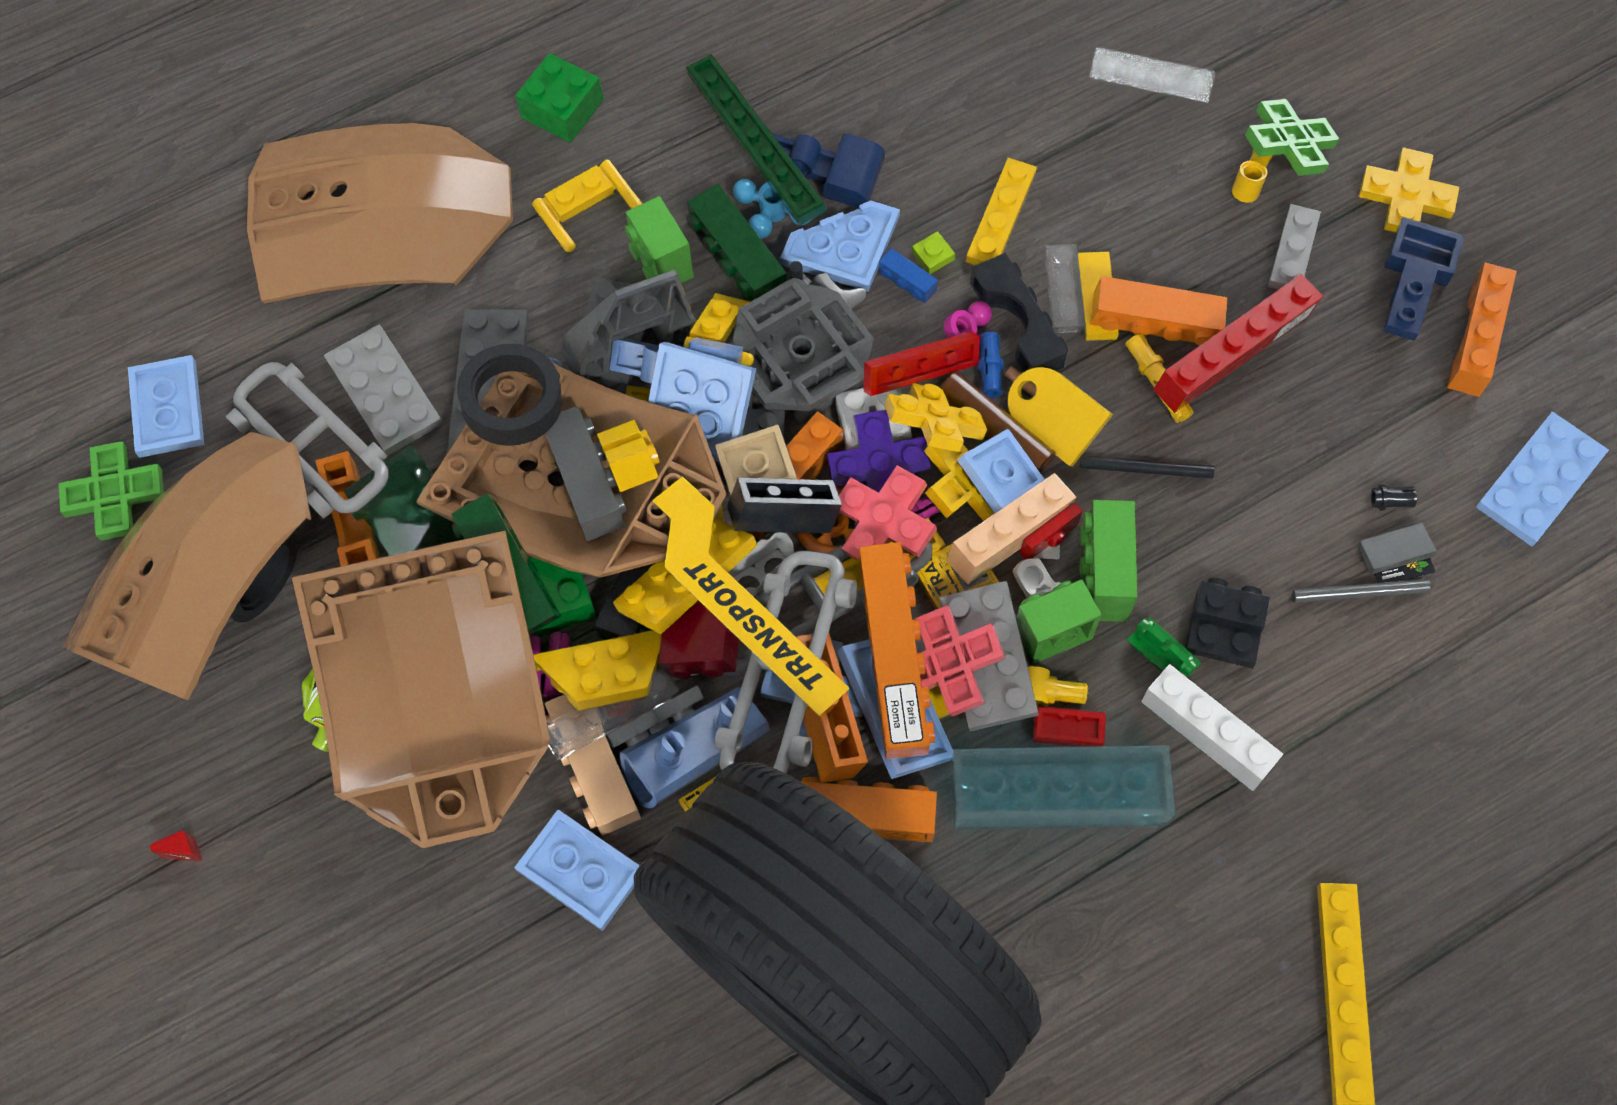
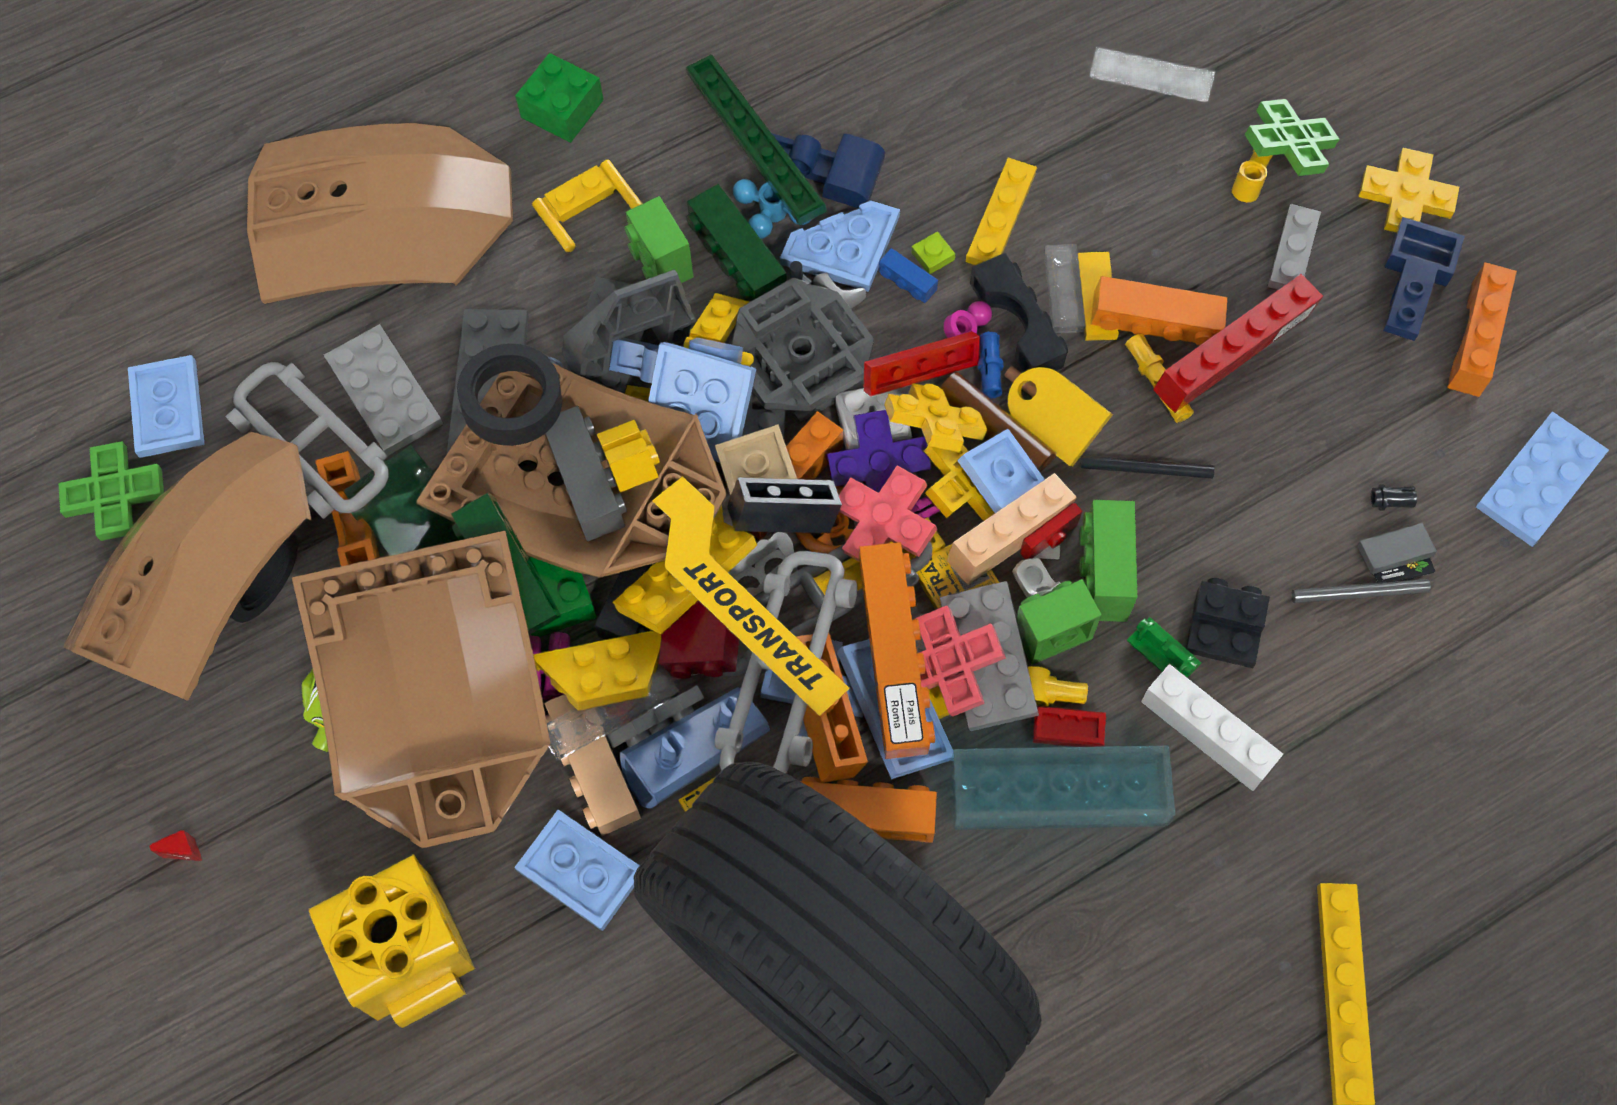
none -> yellow piece [309,855,475,1028]

